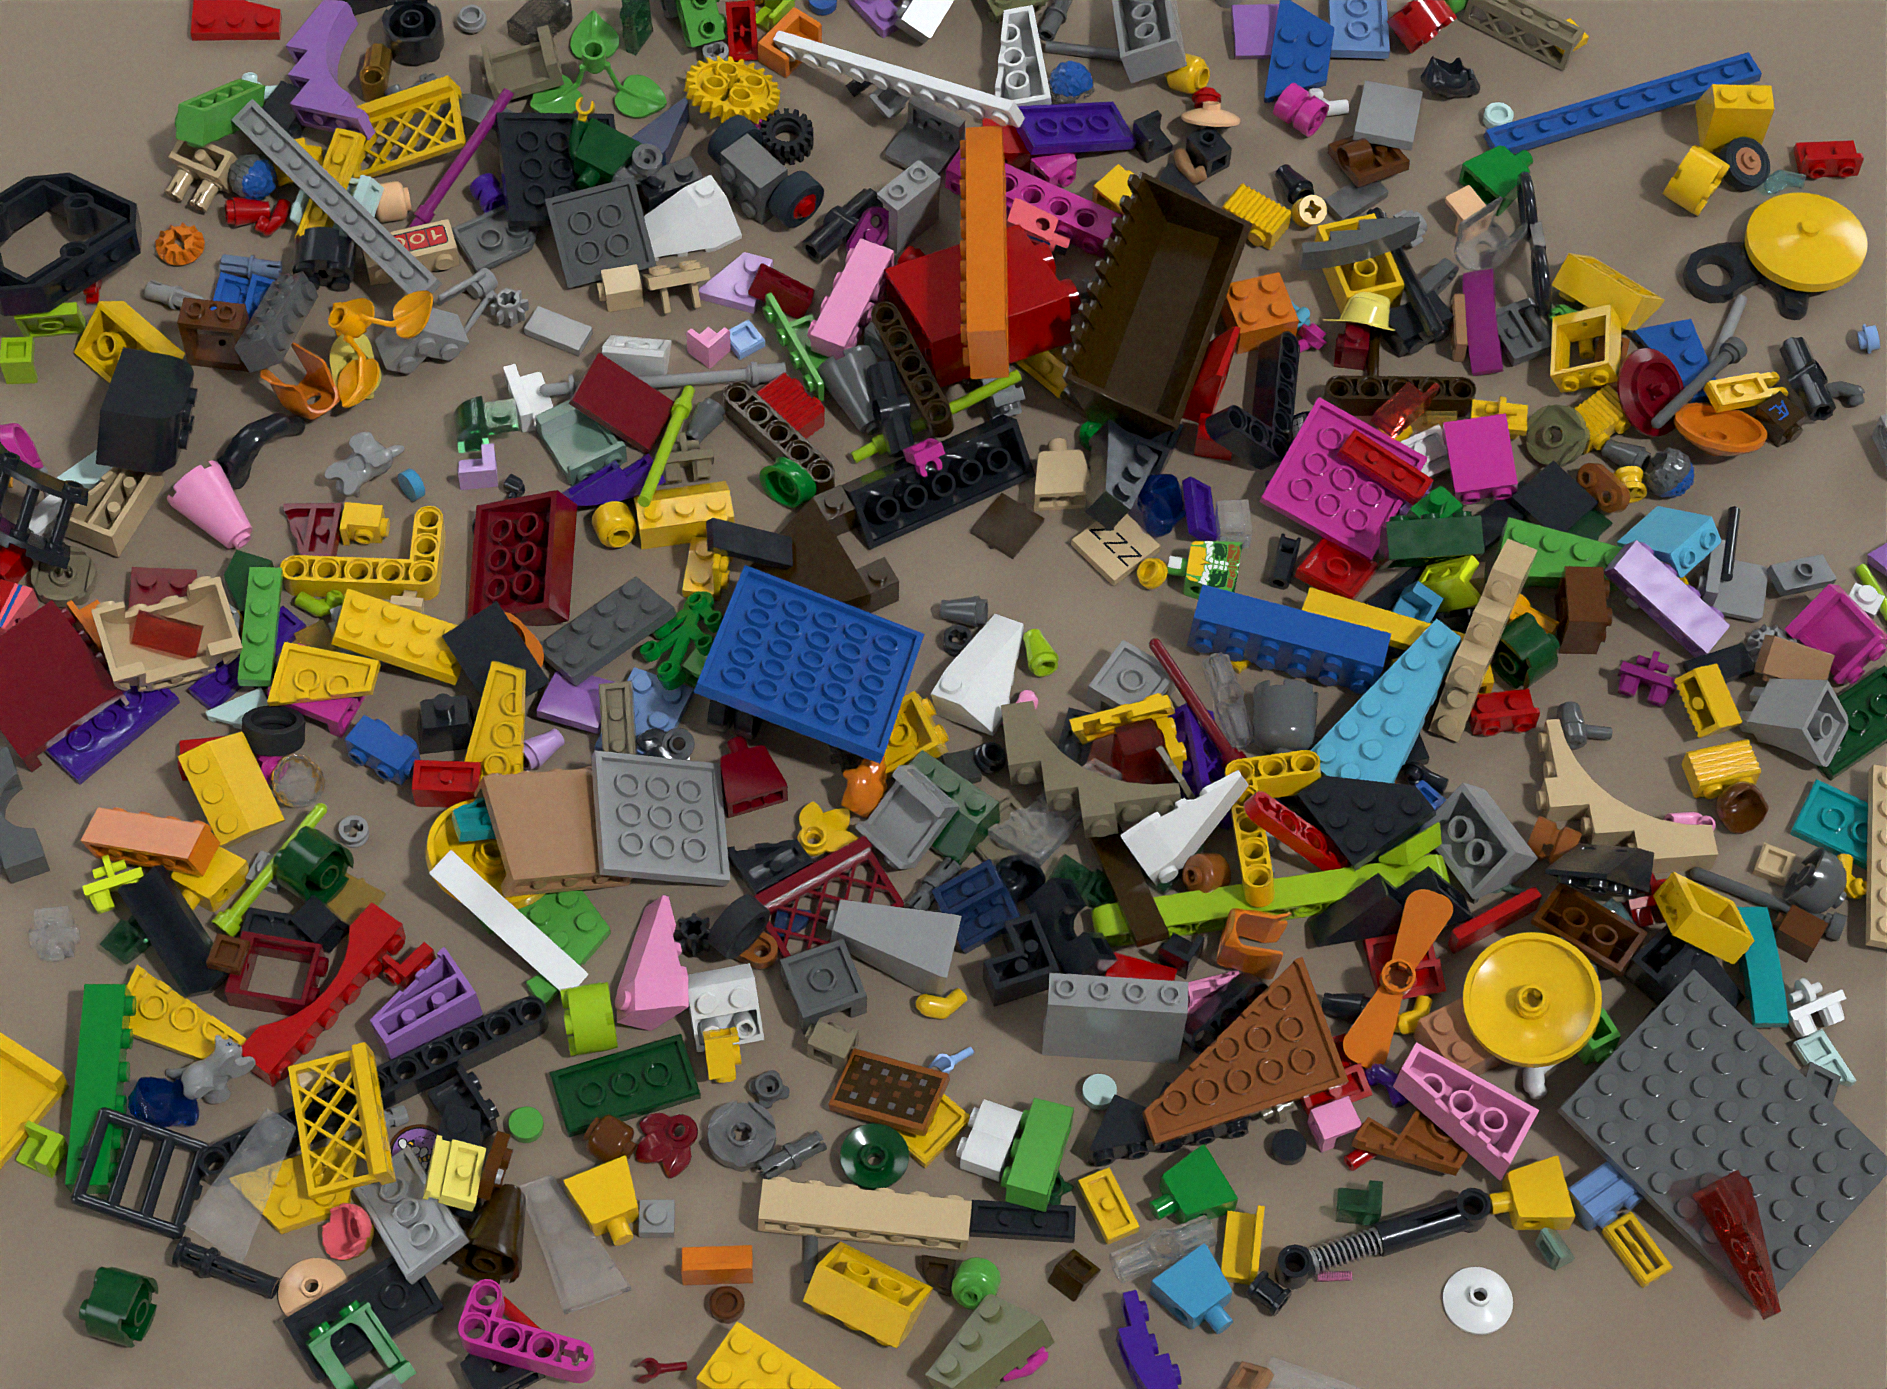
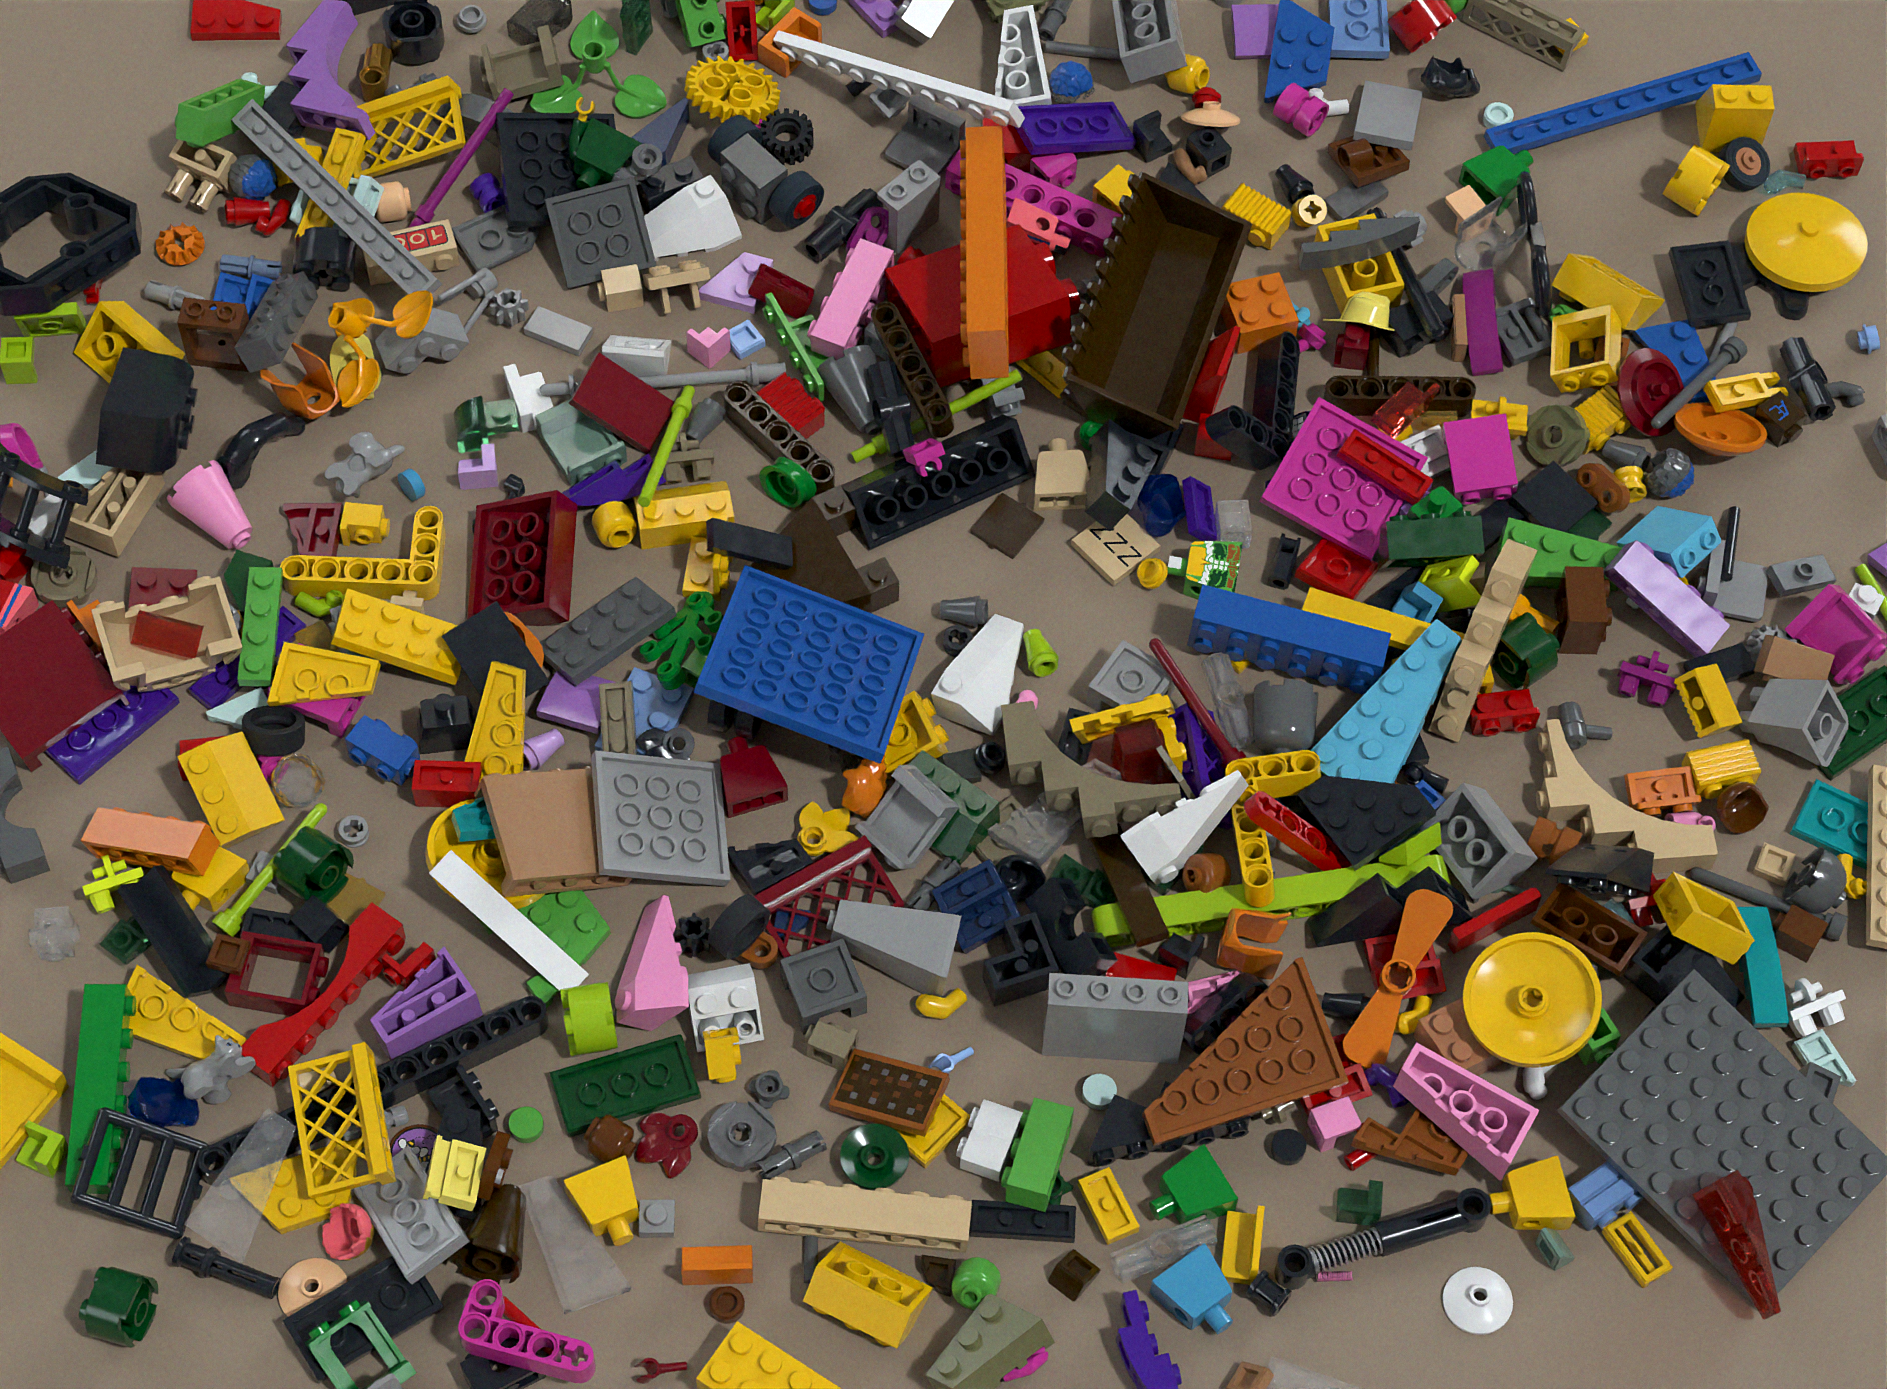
none -> orange bracket [1624,766,1702,817]
none -> black tile [1668,240,1751,327]

